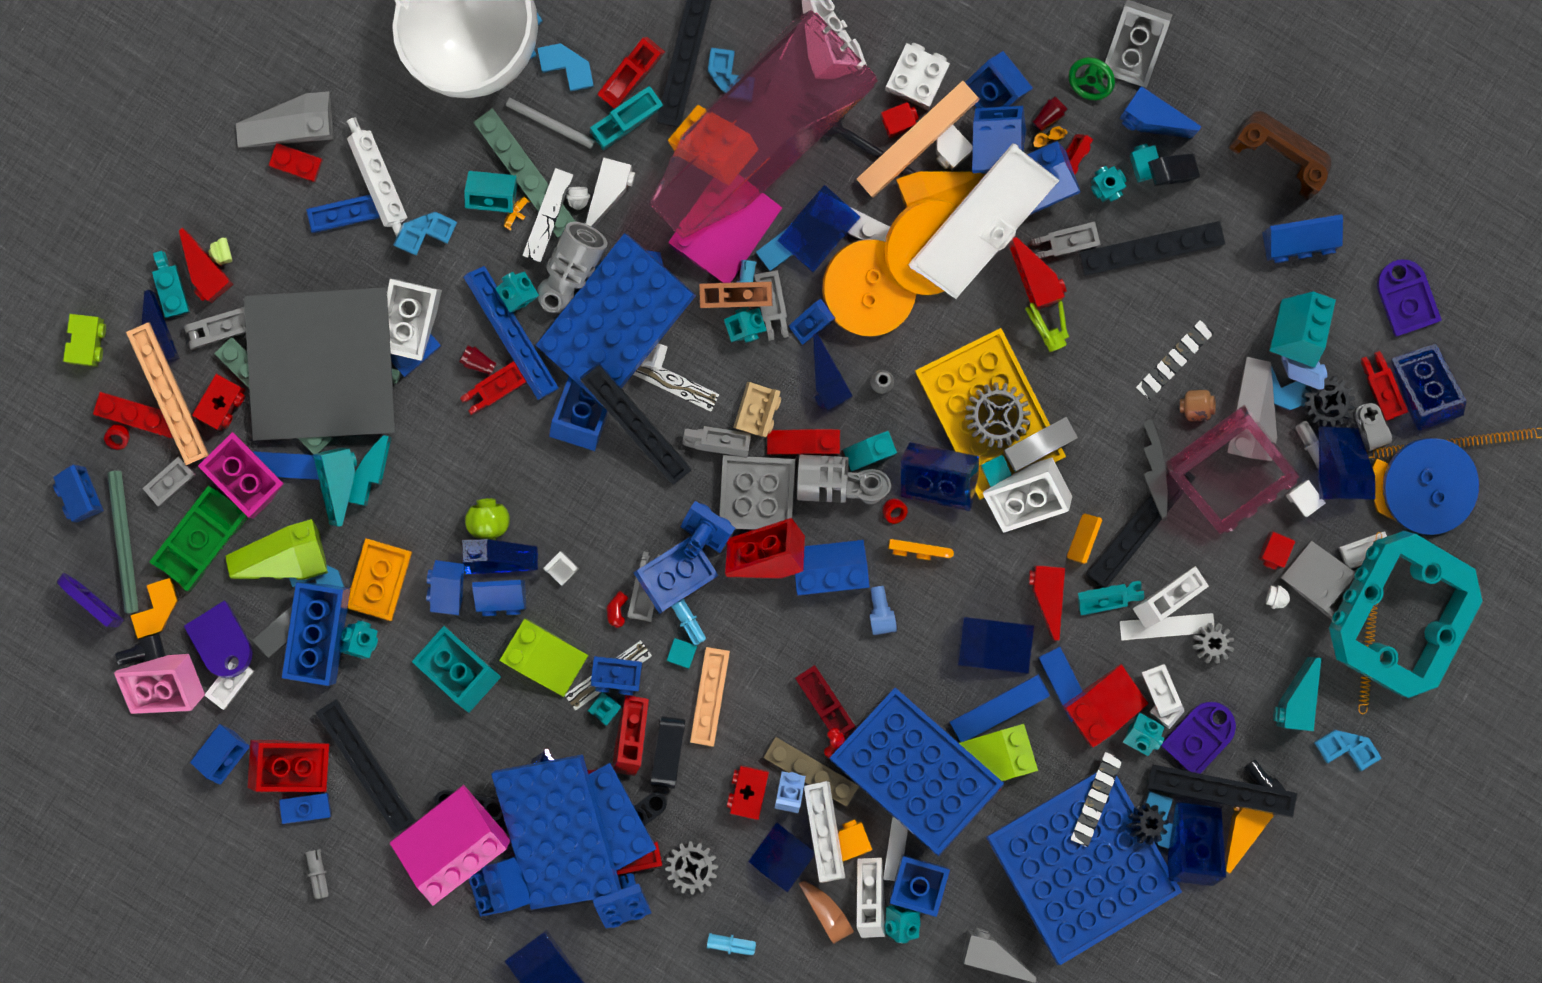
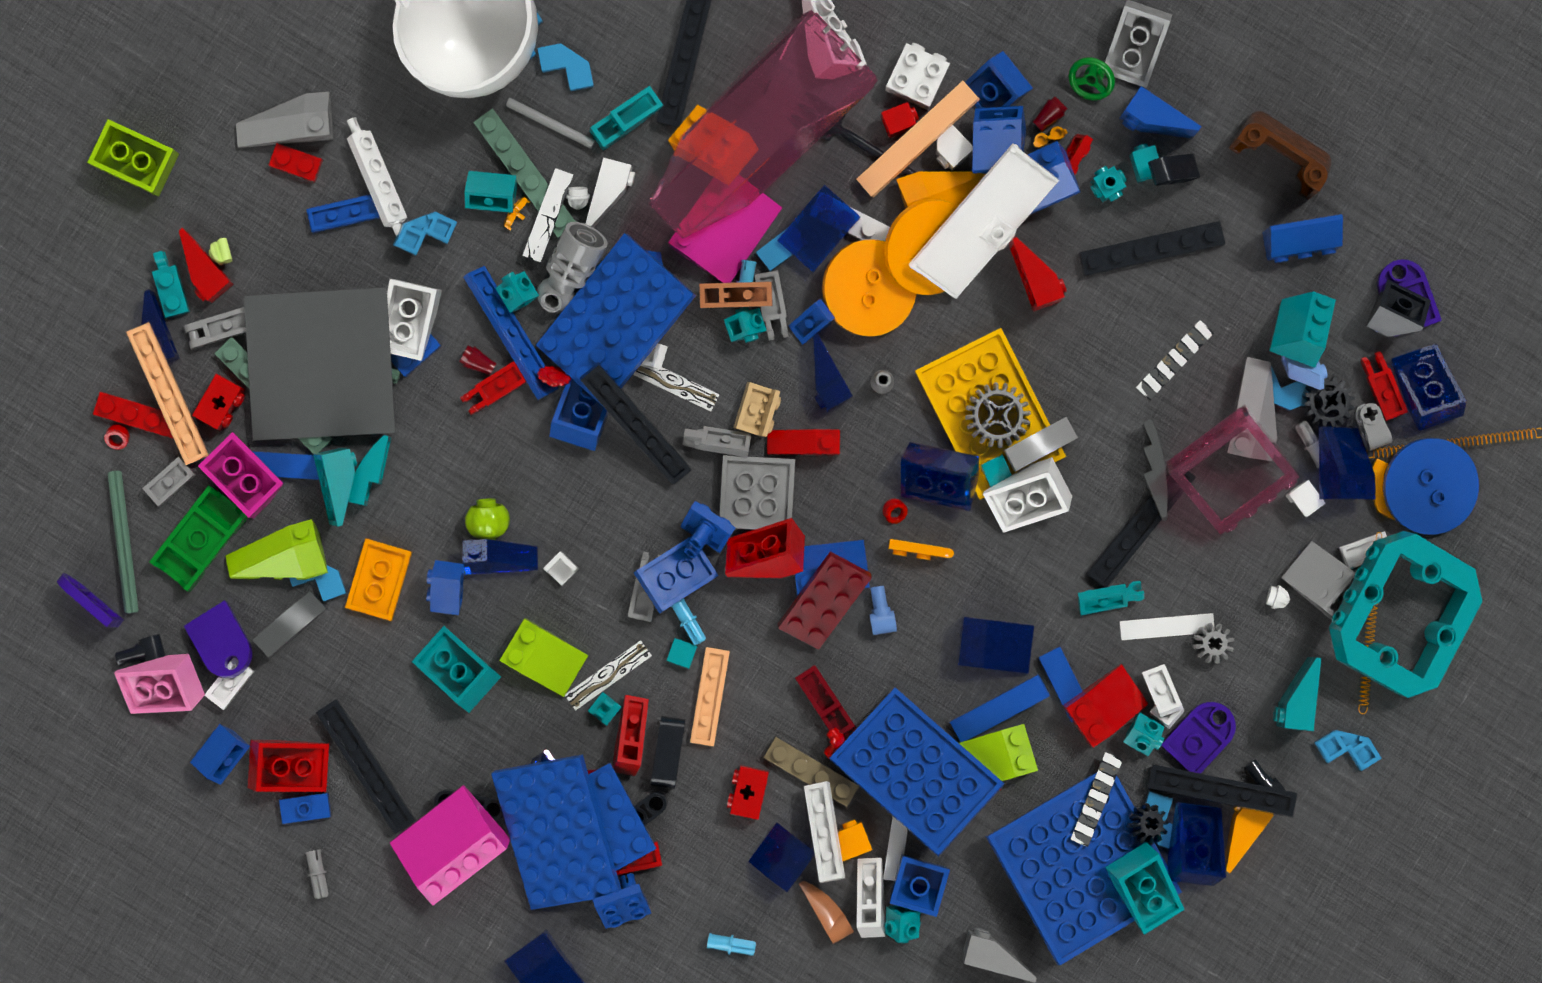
blue slope [53,465,104,522] -> none
lime brick [63,314,106,367] -> none
light orange tile [131,578,178,639] -> none
blue slope [282,582,350,686] -> none
teal brick [340,620,378,659] -> none
blue slope [469,857,531,917] -> none
blue slope [472,580,526,616] -> none
blue bracket [590,656,642,695] -> none
red slope [597,37,665,109] -> none
red arm [606,590,628,628] -> none
light grey gear [665,841,718,894] -> none
dark azure tile [708,48,755,103] -> none
light blue slope [774,771,806,813] -> none
light grey cylinder [797,455,891,504] -> none
teal slope [843,430,897,472] -> none
lime plant [1025,301,1069,352] -> none
red slope [1028,566,1065,640] -> none
light grey hinge [1030,222,1101,259] -> none
light orange slope [1067,514,1102,564] -> none
white slope [1133,566,1209,628] -> none
medium nougat head [1180,390,1216,421] -> none
red brick [1258,531,1295,570] -> none
none -> lime brick [87,119,179,197]
none -> red piece [537,366,571,387]
none -> dark red plate [778,551,872,649]
none -> teal slope [1105,842,1185,935]
none -> black slope [1367,279,1431,337]

